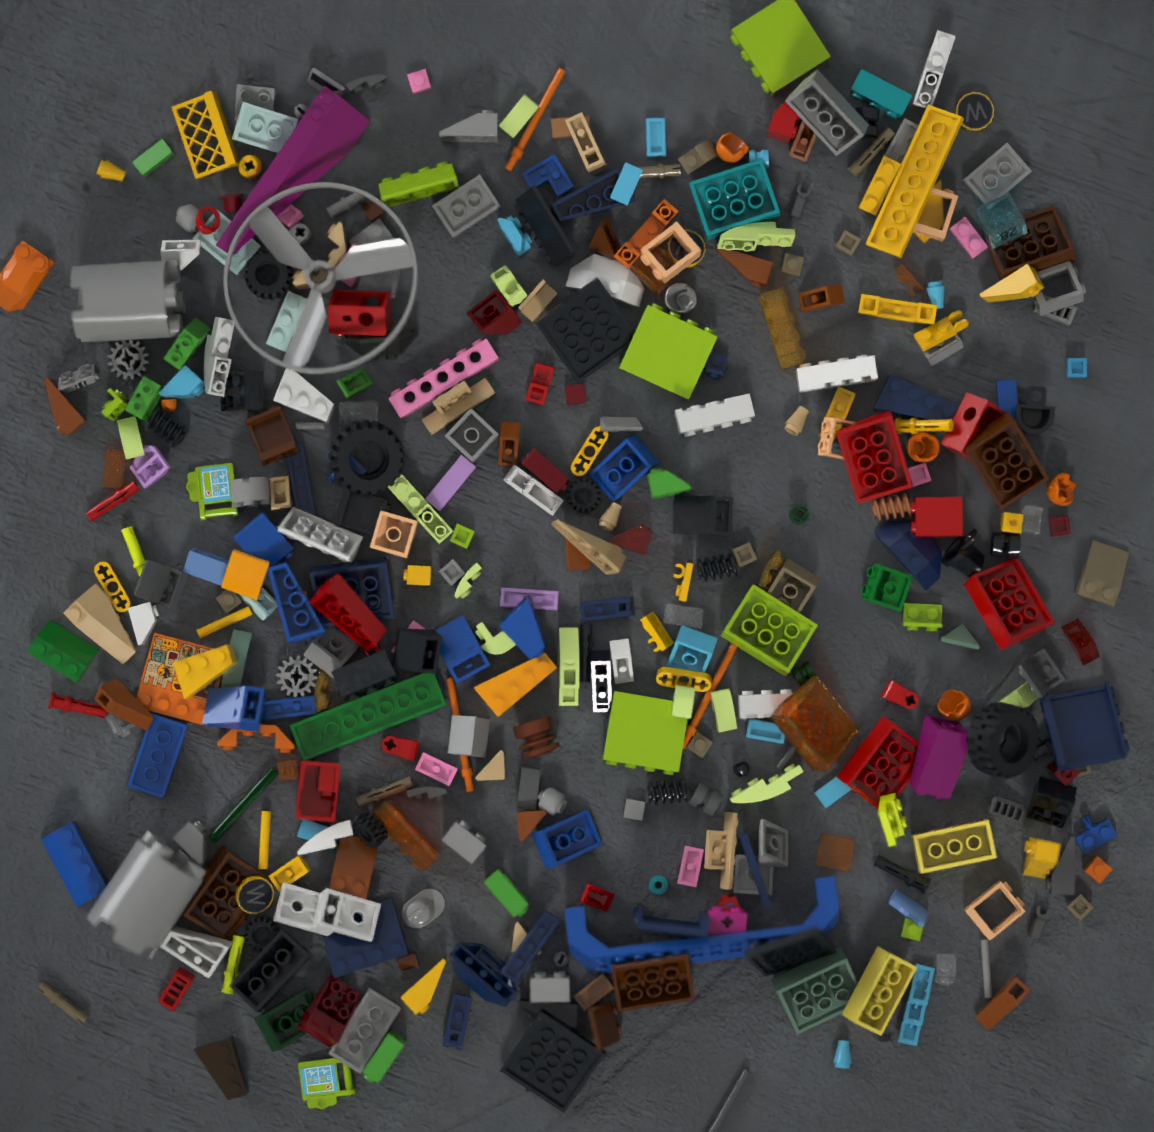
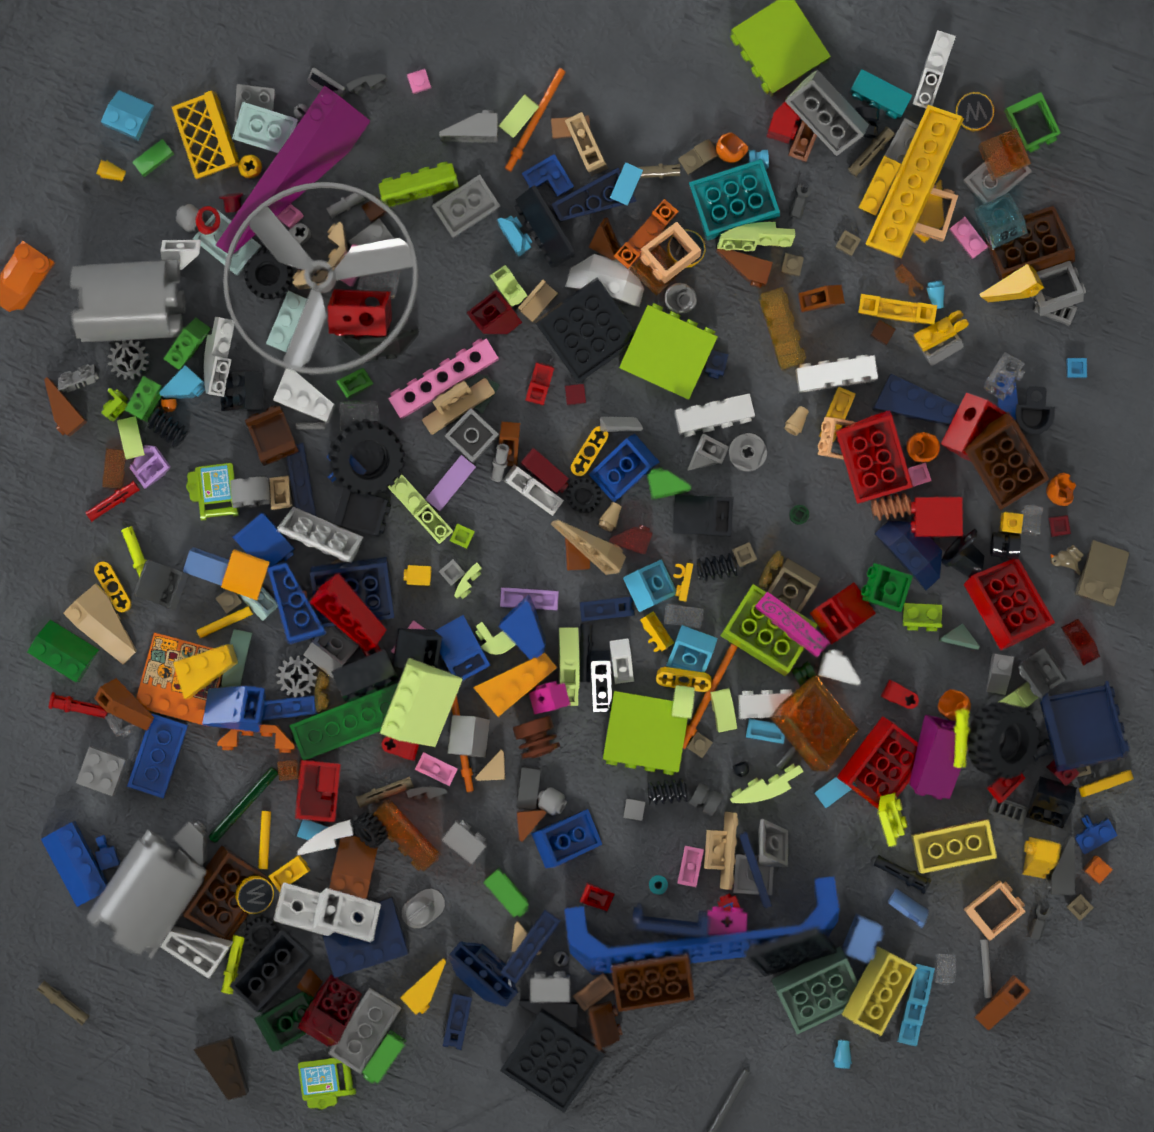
white slope [128,602,159,645] -> none
red slope [158,967,195,1011] -> none
light nougat slope [370,510,418,559] -> none
reddish brown slope [397,951,420,971] -> none
medium azure tile [646,118,666,157] -> none
clear orange piece [816,834,855,872] -> none
yellow pin [894,417,954,434] -> none
lime plate [900,918,924,941] -> none
none -> light grey brick [76,746,128,796]
none -> blue plate [95,835,120,871]
none -> medium azure slope [101,90,154,141]
none -> reddish brown slope [297,968,323,997]
none -> yellowish green slope [380,658,463,747]
none -> light grey pin [491,444,509,482]
none -> dark pink brick [528,681,571,715]
none -> medium azure slope [623,559,676,612]
none -> light grey slope [687,434,729,471]
none -> light grey plate [728,433,767,472]
none -> dark pink slope [756,592,830,657]
none -> red slope [810,582,876,645]
none -> white slope [817,650,860,685]
none -> medium blue brick [841,913,884,963]
none -> reddish brown slope [870,320,896,346]
none -> neon yellow pin [954,709,970,768]
none -> clear orange slope [978,128,1031,181]
none -> clear brick [984,352,1025,401]
none -> light grey slope [986,654,1014,695]
none -> red plate [987,773,1026,803]
none -> bright green window [1004,92,1061,153]
none -> dark tan animal [1050,545,1084,575]
none -> yellow beam [1078,769,1134,797]

